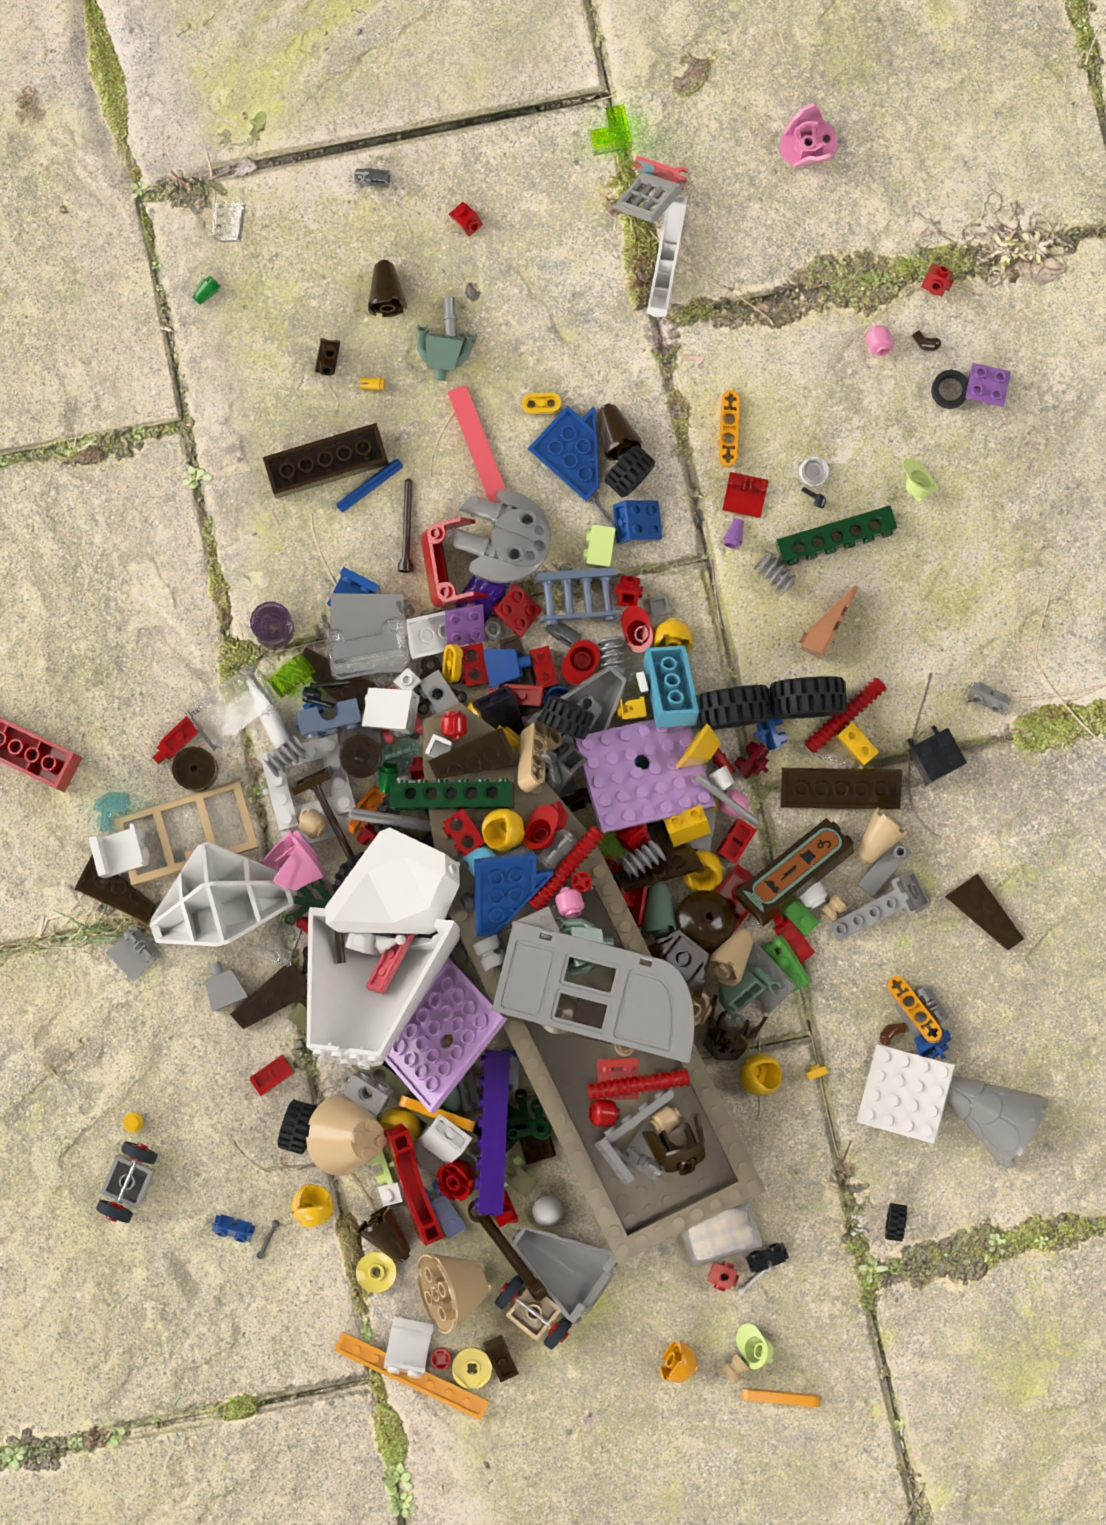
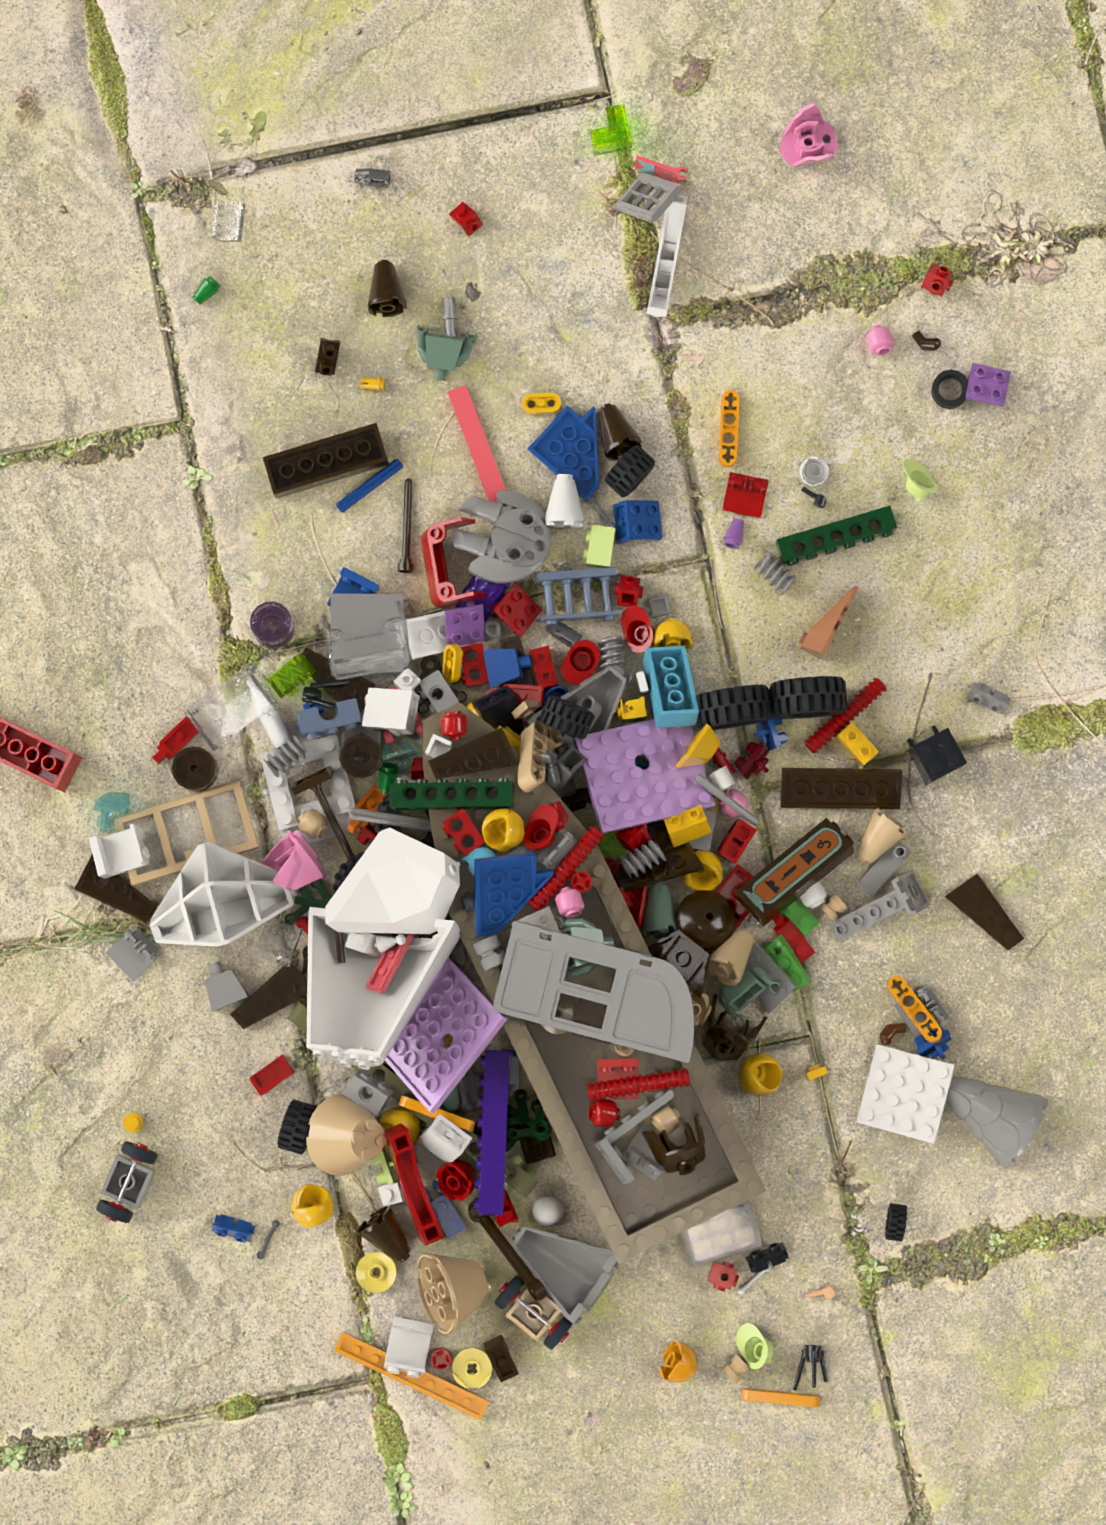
none -> tan plate [512,700,540,720]
none -> white cone [544,474,584,529]
none -> black plant [793,1345,828,1391]
none -> light nougat hand [806,1285,836,1299]

